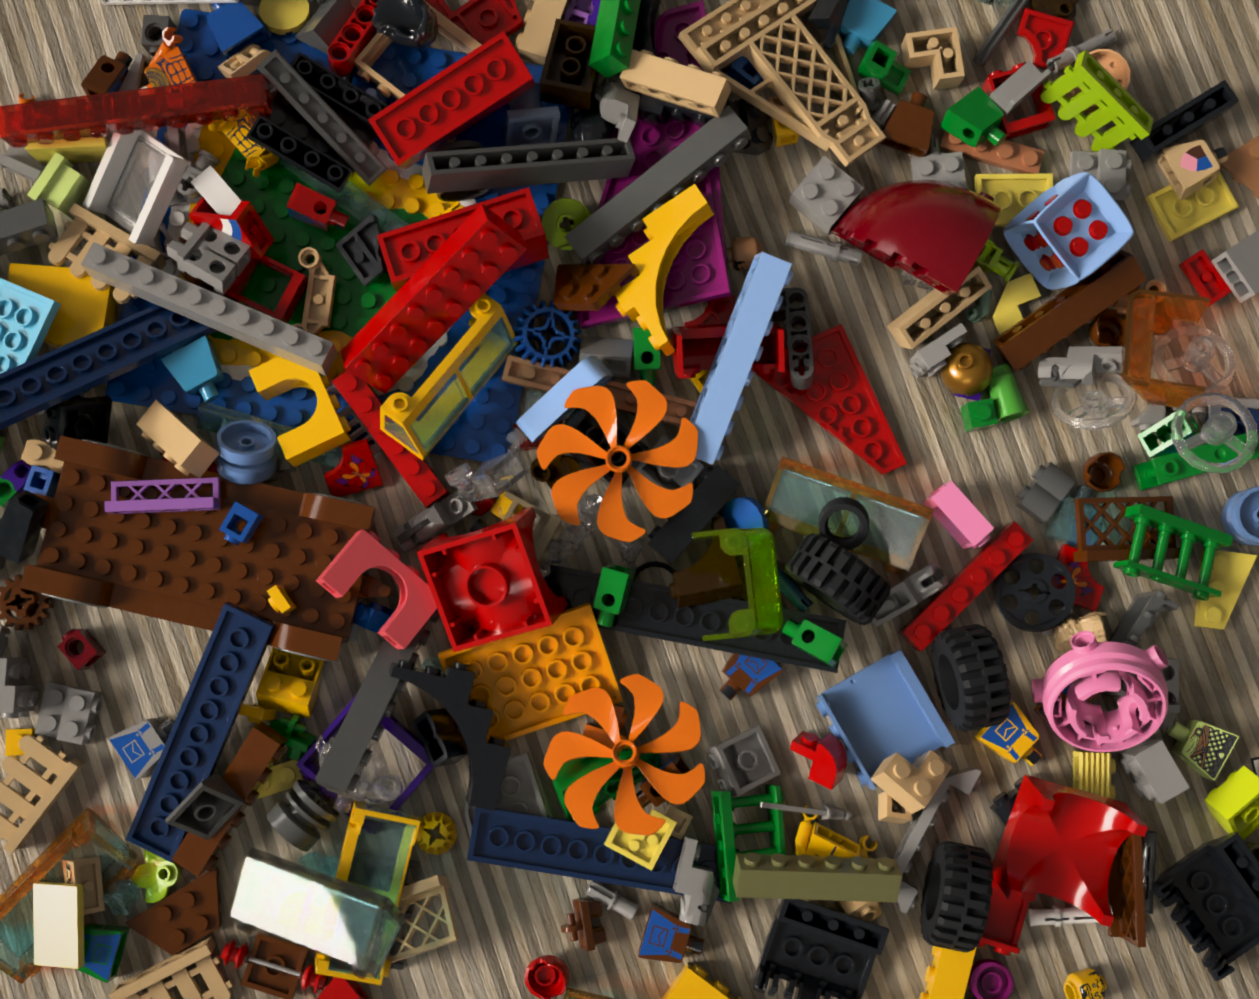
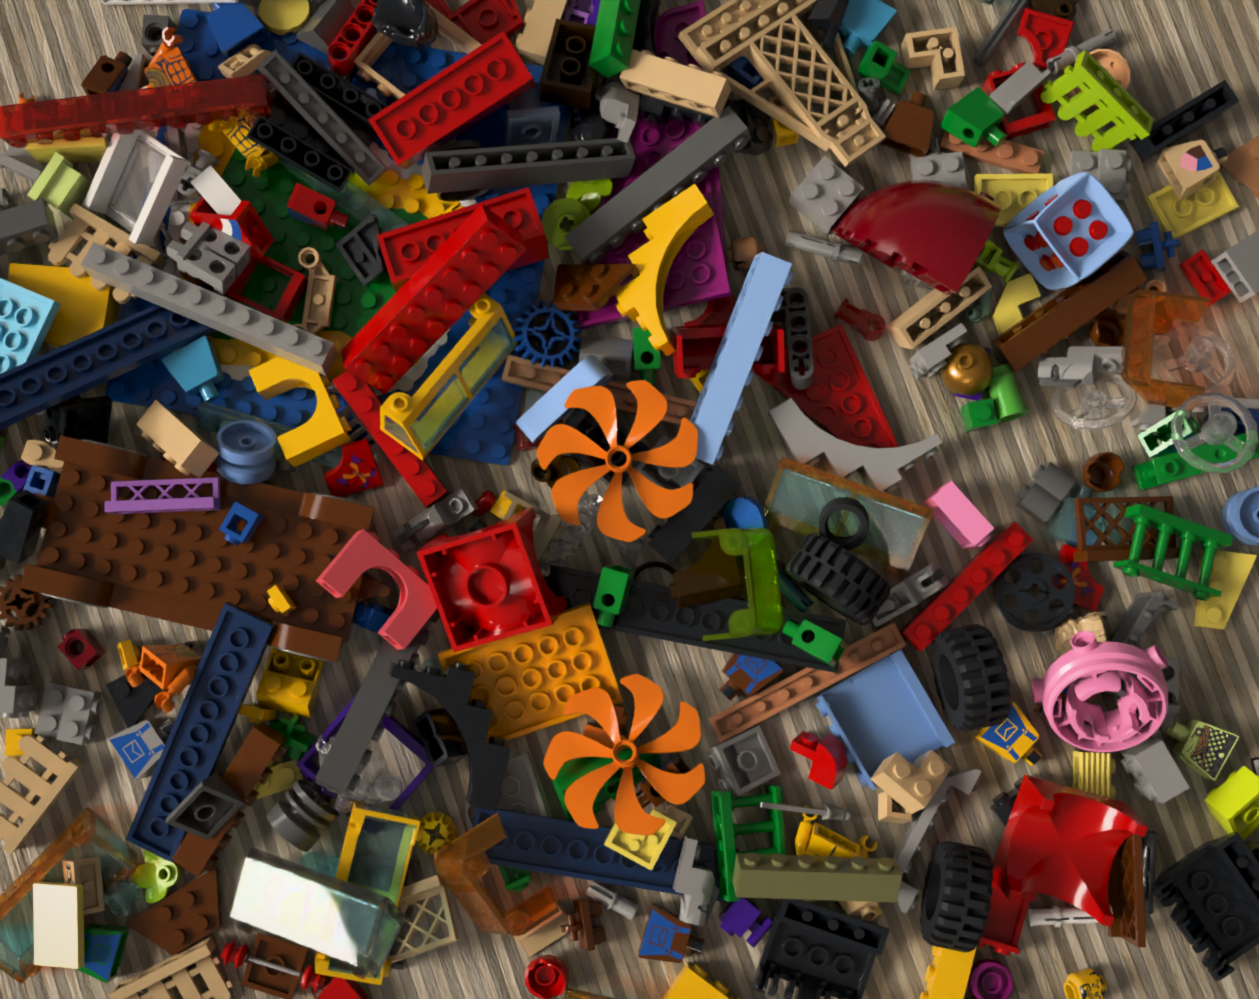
clear torso [445,428,528,502] -> none
none -> black wing [106,641,193,728]
none -> yellow plate [116,639,140,671]
none -> orange torso [125,644,203,713]
none -> clear orange windscreen [433,813,559,936]
none -> green bracket [498,865,532,892]
none -> tan panel [511,900,568,957]
none -> lime plate [566,179,613,213]
none -> nougat plate [708,622,906,743]
none -> dark purple brick [719,897,773,947]
none -> light grey arch [768,398,942,494]
none -> clear red connector [834,298,885,341]
none -> blue hips [1136,221,1182,272]

